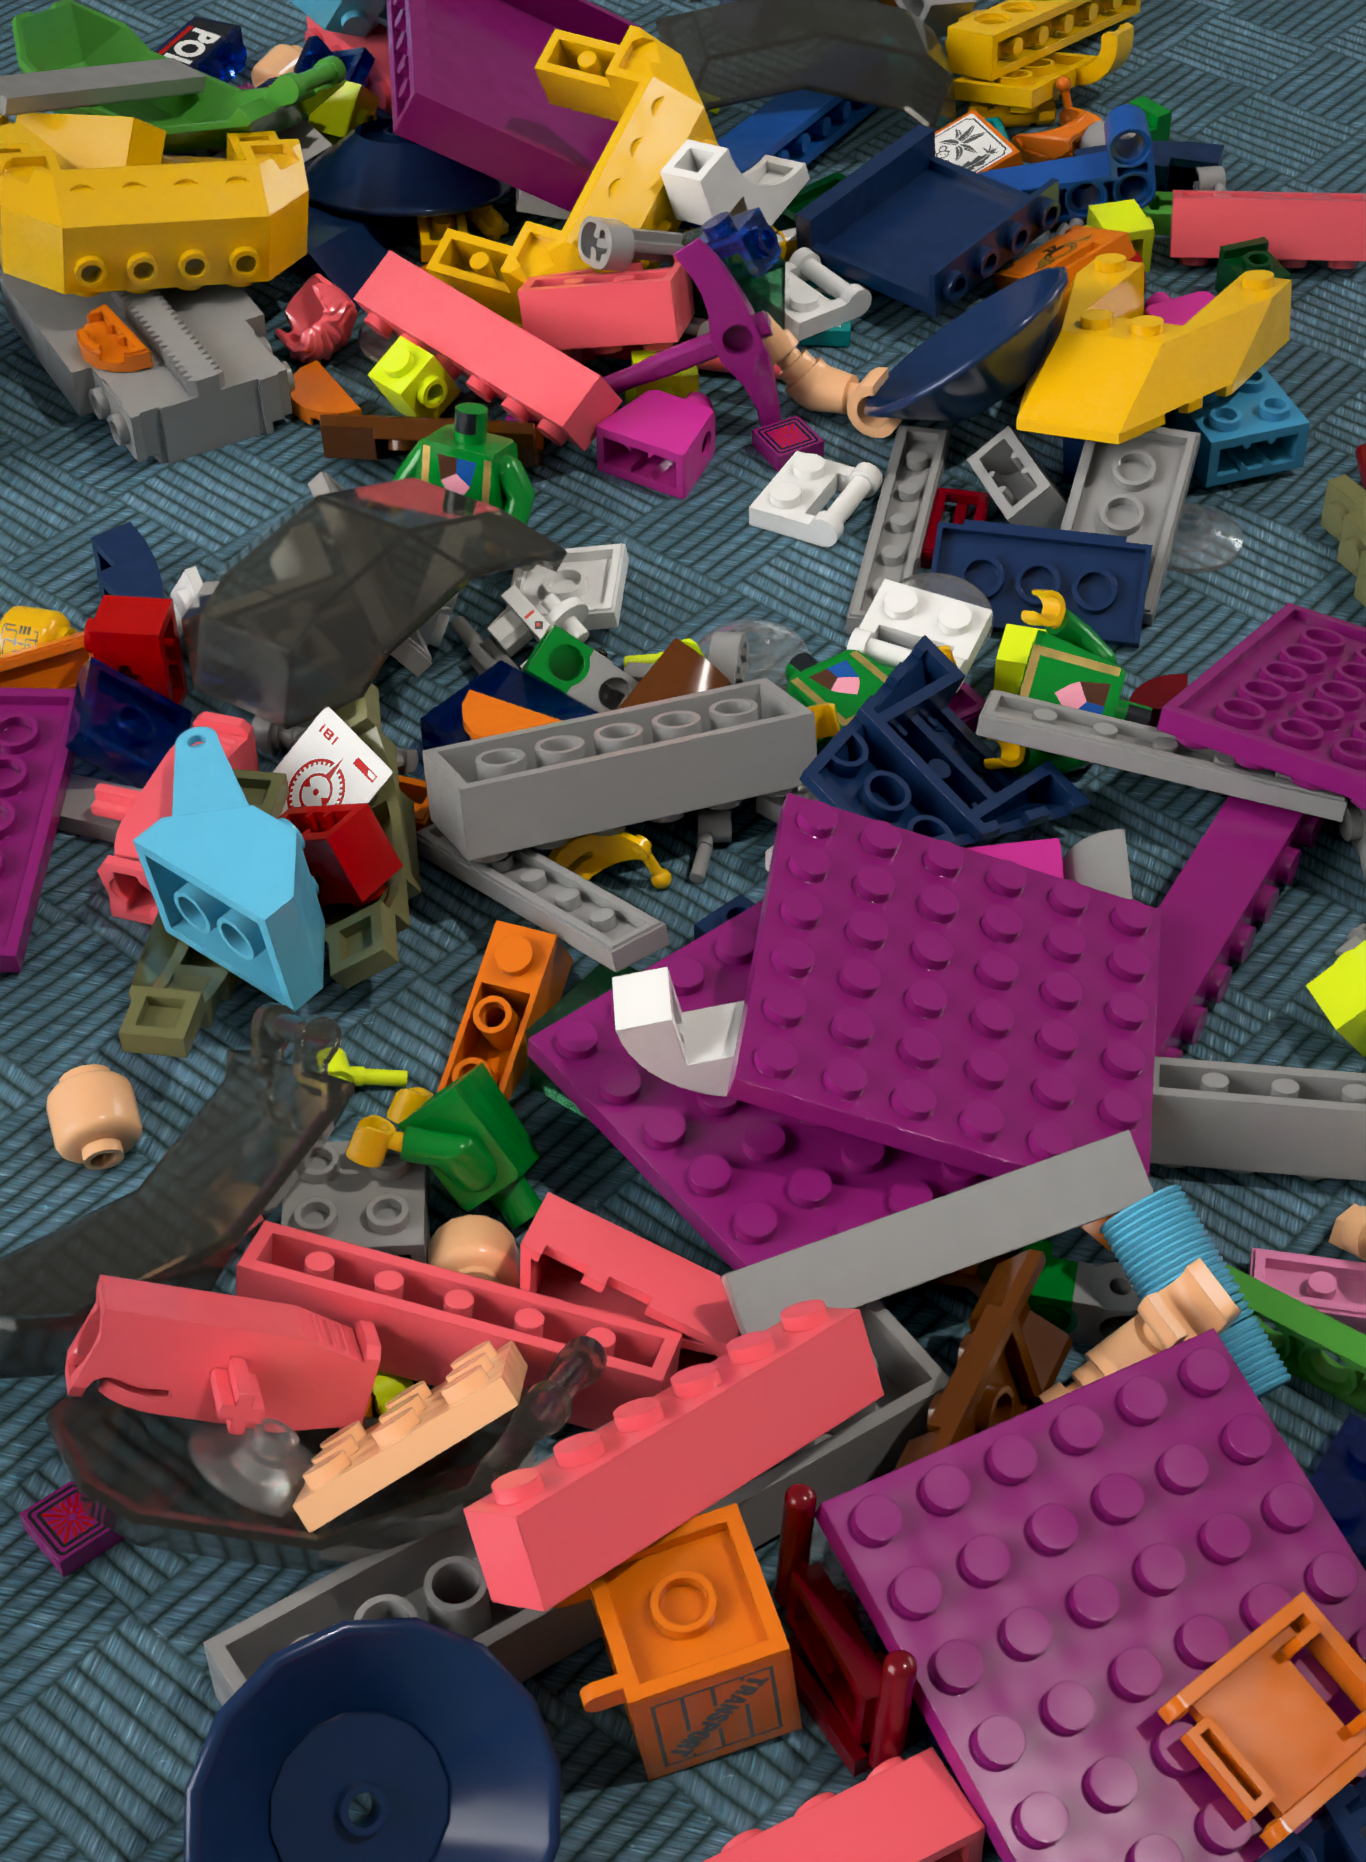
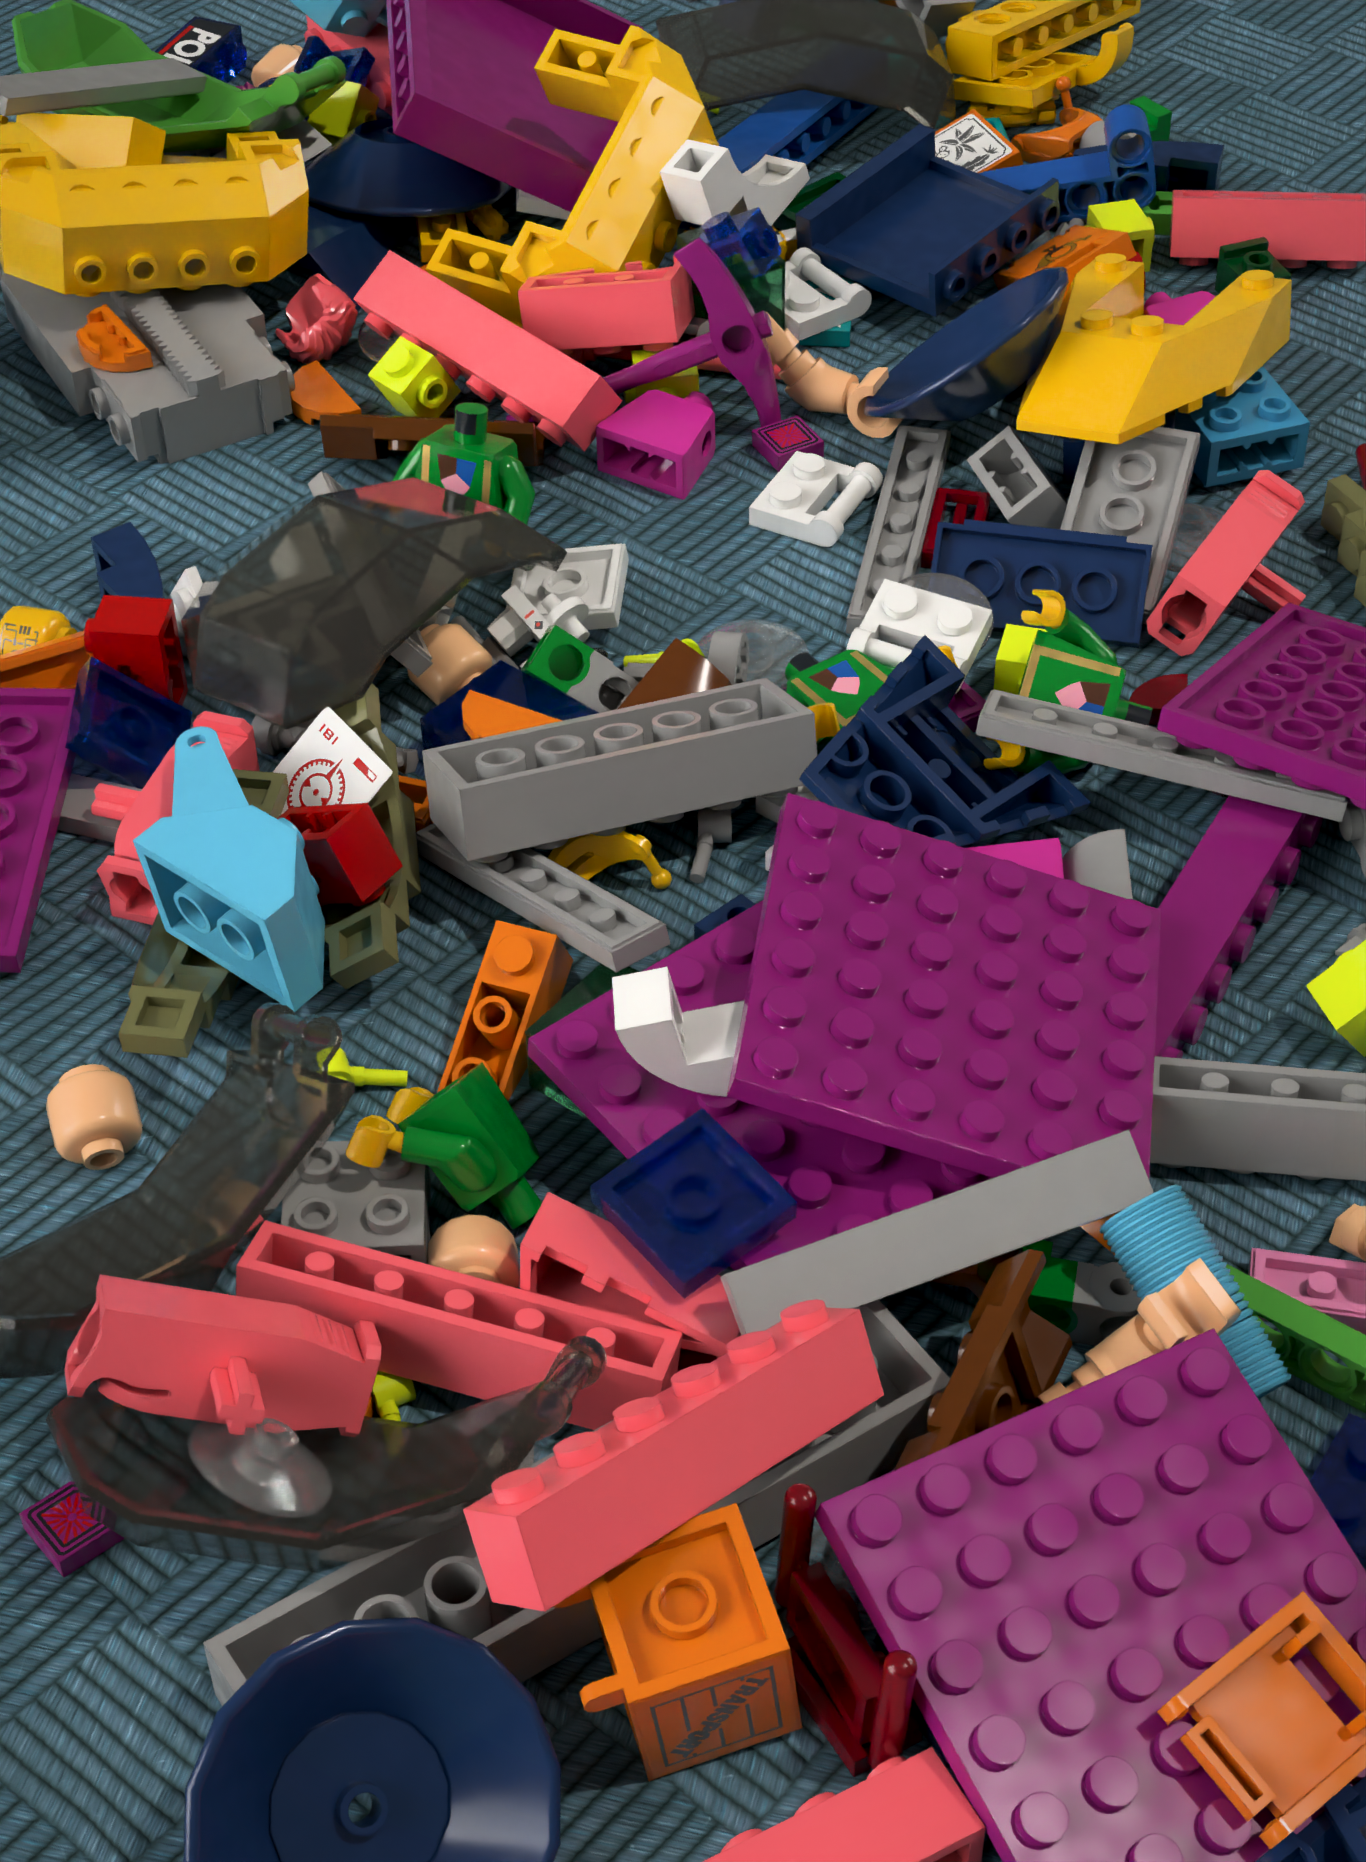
light nougat plate [293,1340,528,1534] -> none
light grey piece [578,216,684,272] -> none
light grey hand [1193,166,1228,191] -> none
none -> light nougat head [407,624,492,709]
none -> clear blue plate [590,1108,797,1299]
none -> coral piece [1146,470,1307,656]

